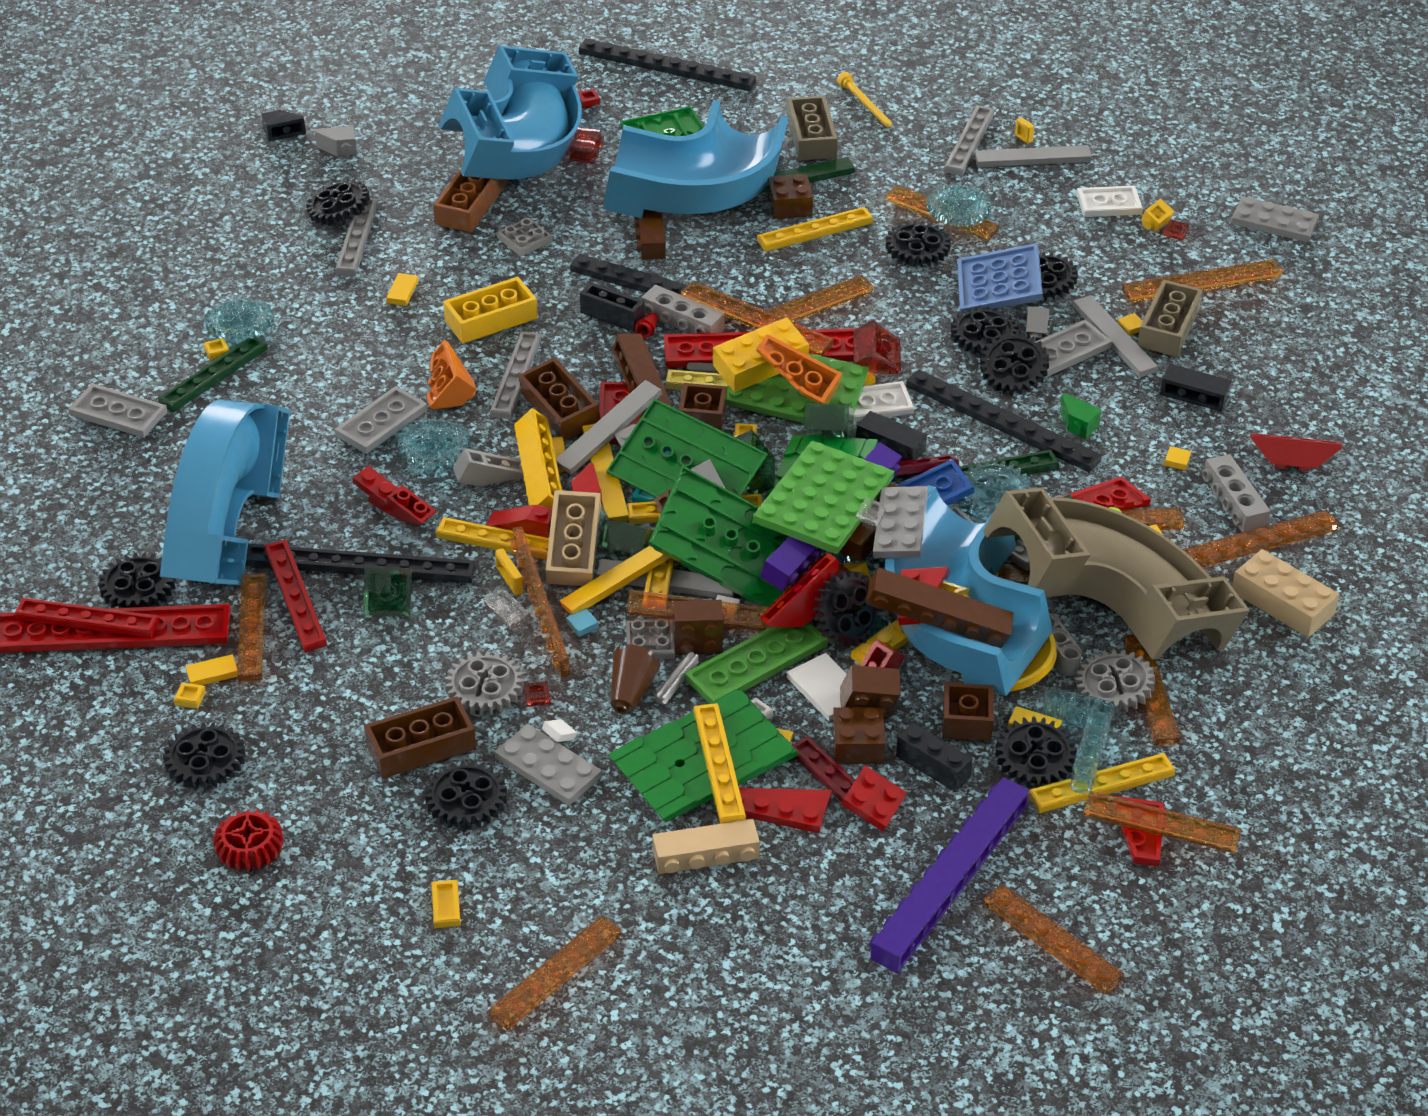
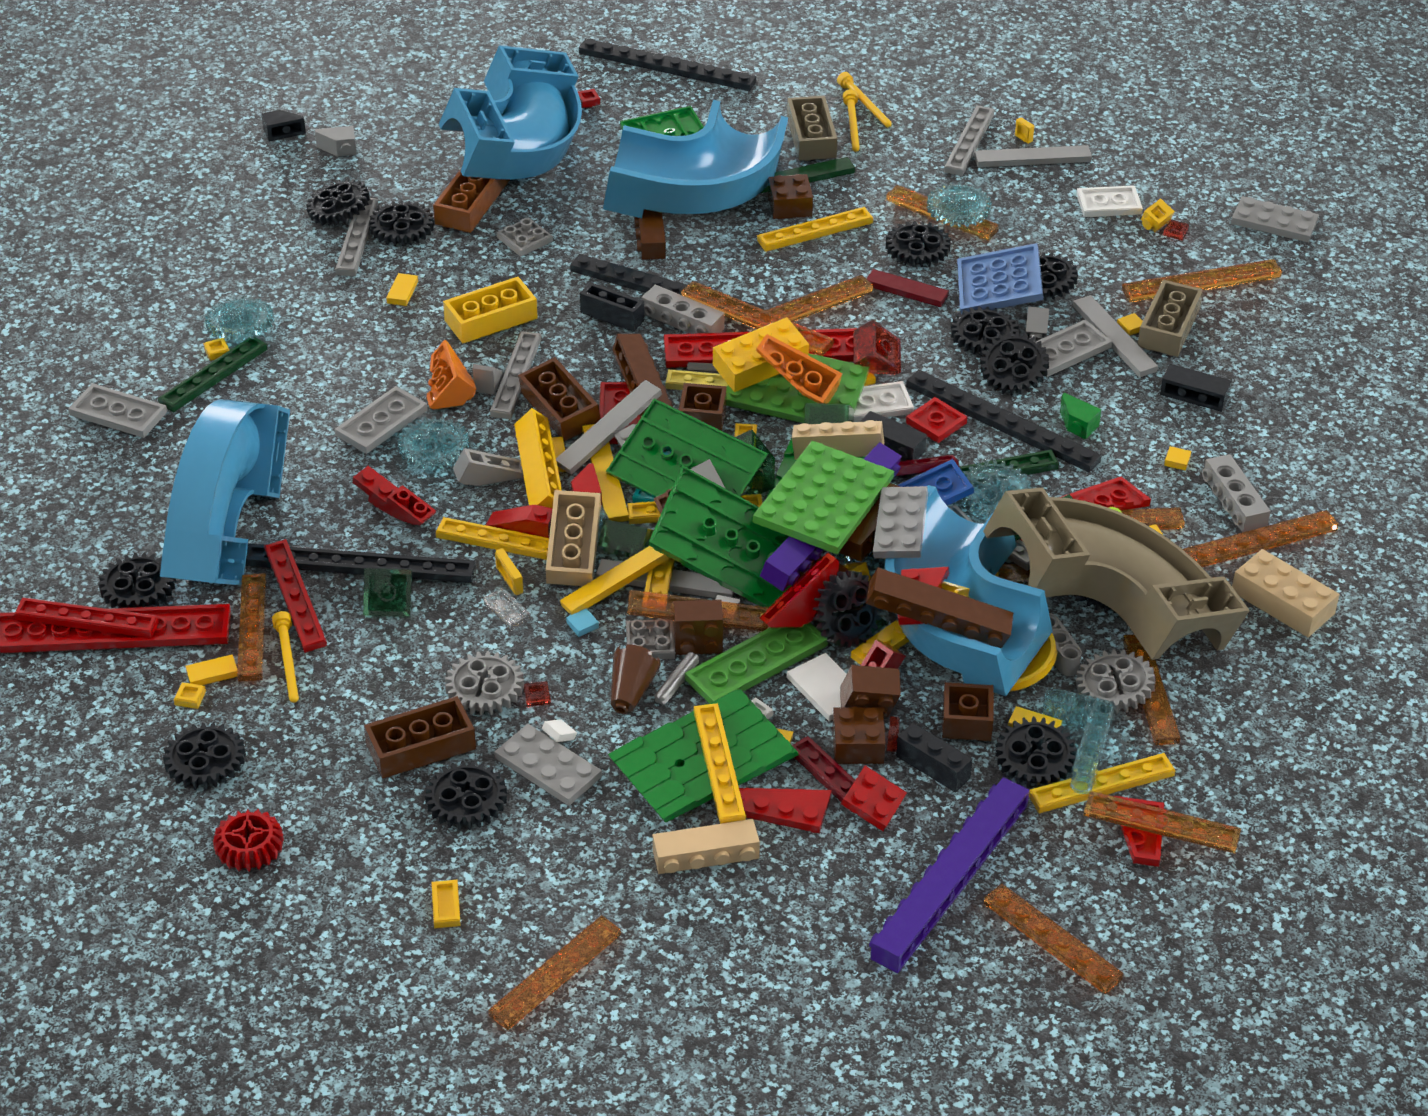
clear orange plate [510,526,570,677] -> none
clear red brick [569,127,604,164] -> none
red cone [635,312,659,339] -> none
clear tile [856,497,887,529] -> none
red wedge [1250,433,1342,471] -> none
none -> yellow piece [272,611,299,703]
none -> black gear [369,200,435,246]
none -> light grey slope [473,364,504,395]
none -> tan brick [792,420,884,460]
none -> yellow piece [843,89,860,152]
none -> dark red tile [865,269,949,307]
none -> clear red tile [887,716,900,752]
none -> red plate [906,397,967,443]

